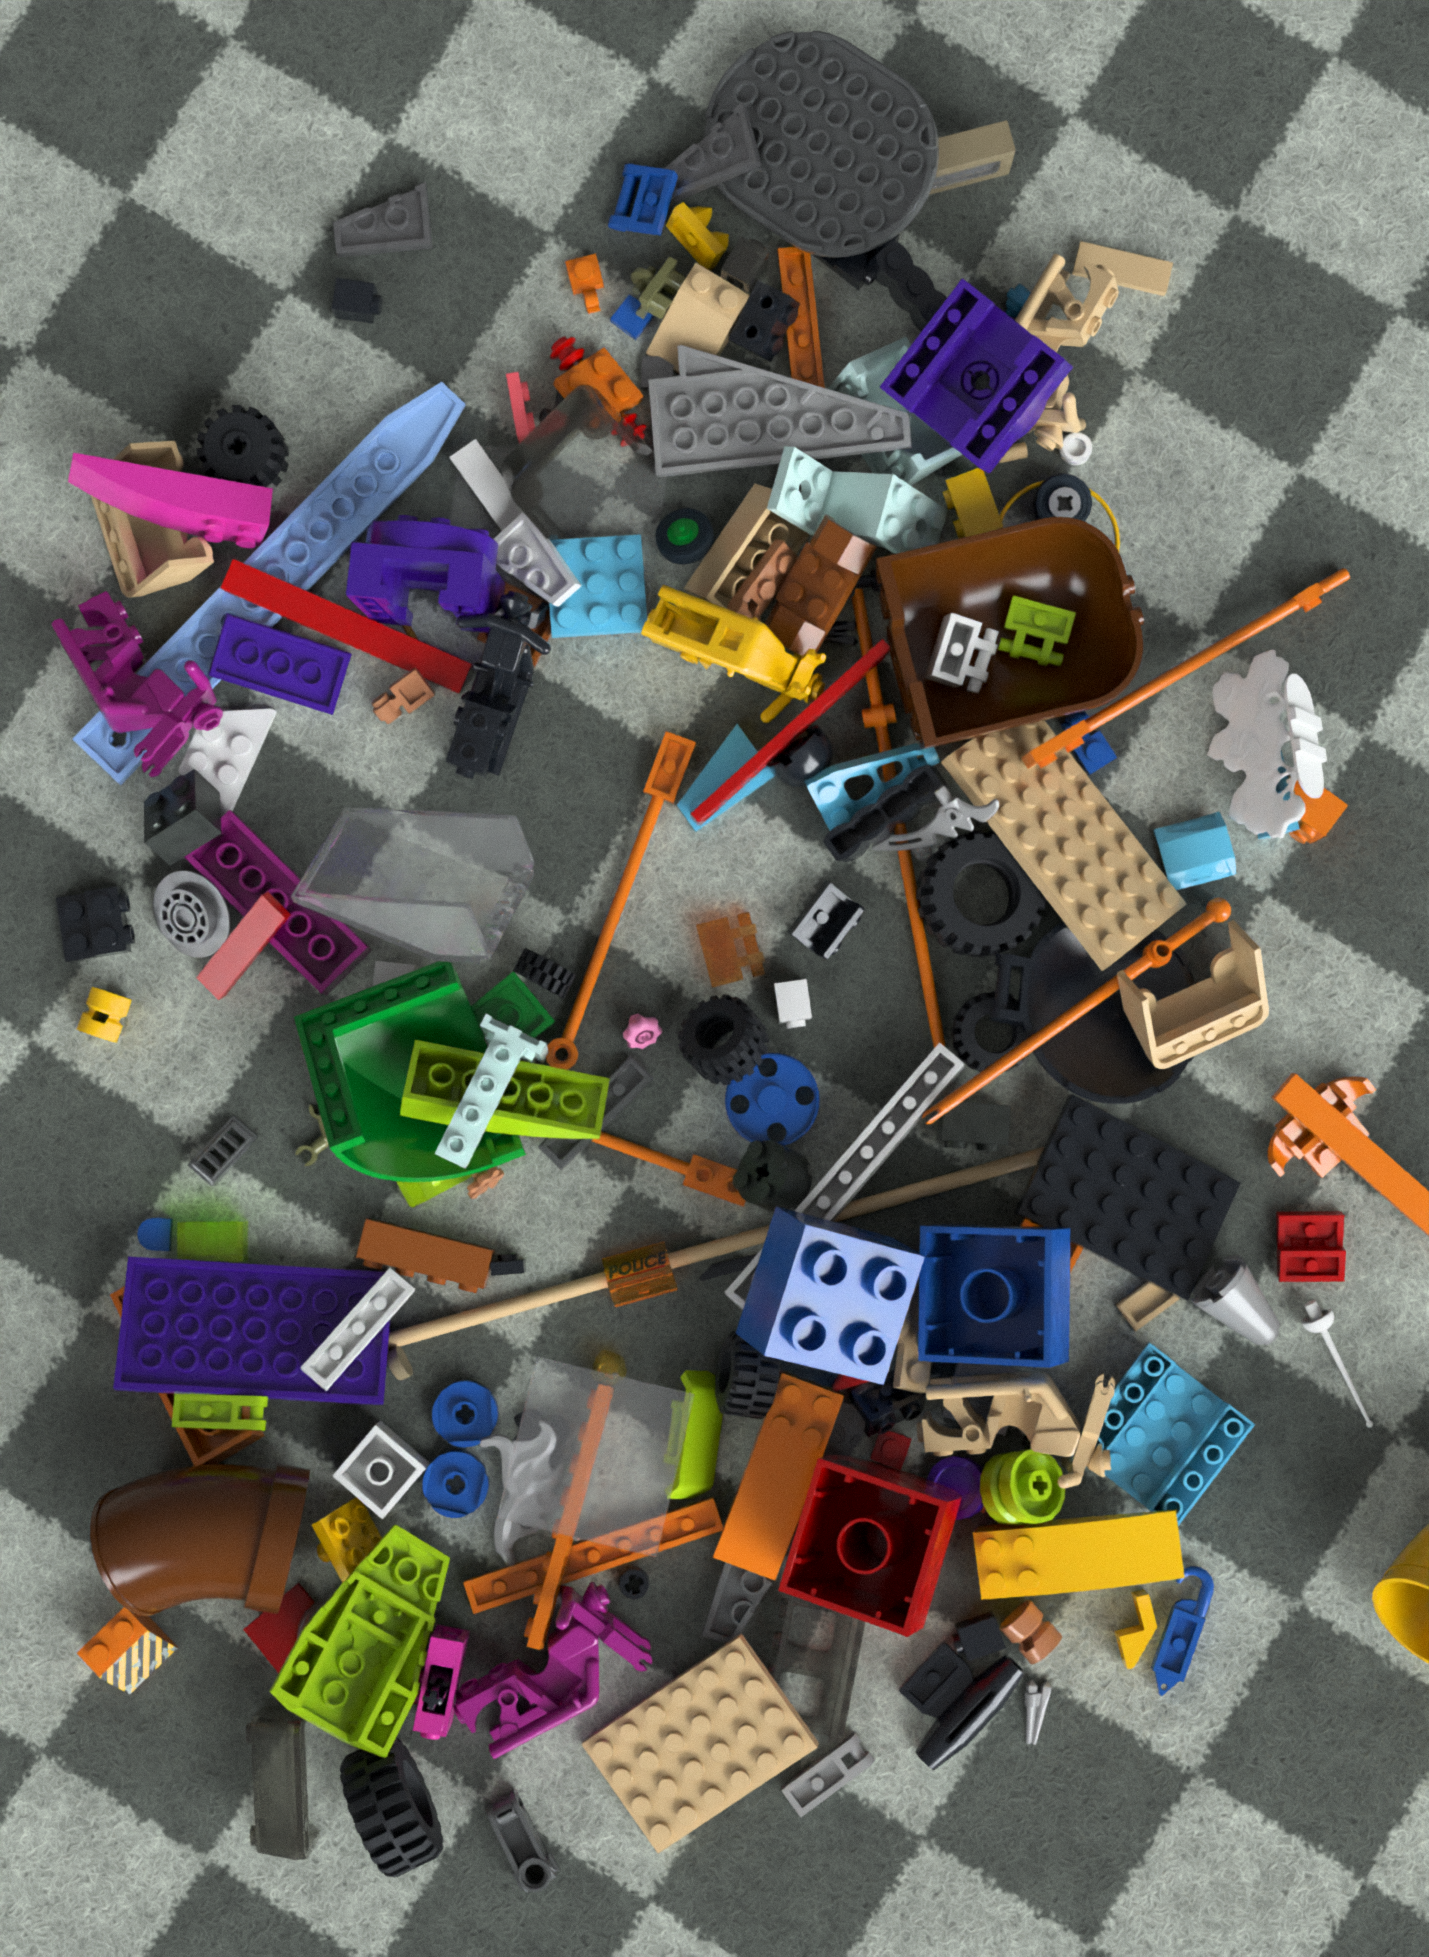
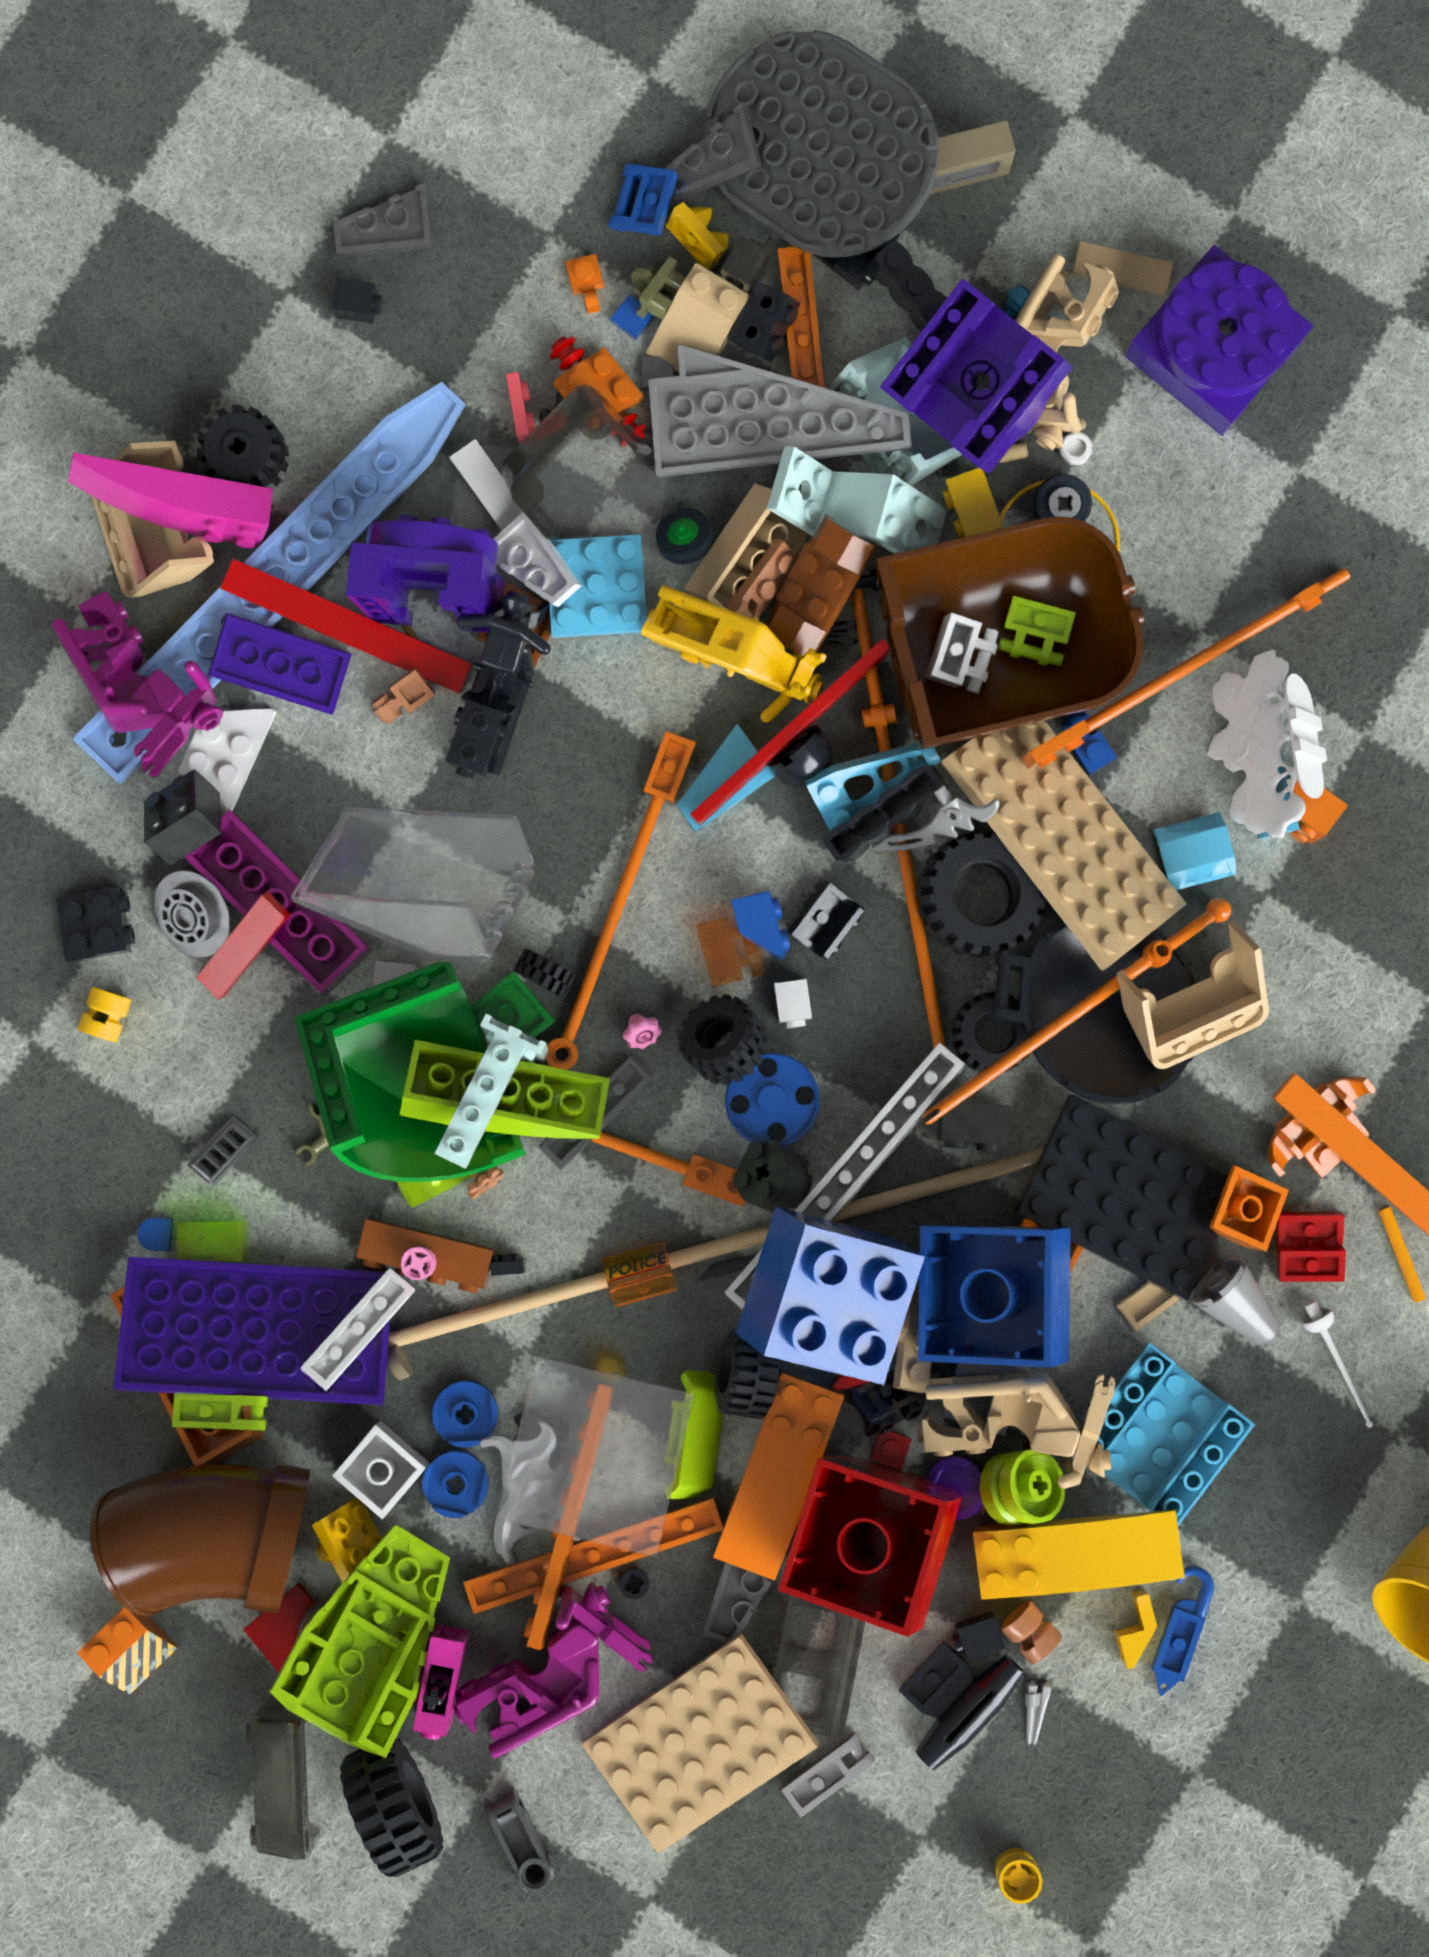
none -> bright pink wheel [401,1246,437,1280]
none -> blue slope [731,891,790,960]
none -> yellow wheel [994,1847,1042,1904]
none -> dark purple piece [1124,244,1314,436]
none -> orange slope [1210,1165,1289,1251]
none -> light orange bar [1378,1206,1426,1303]

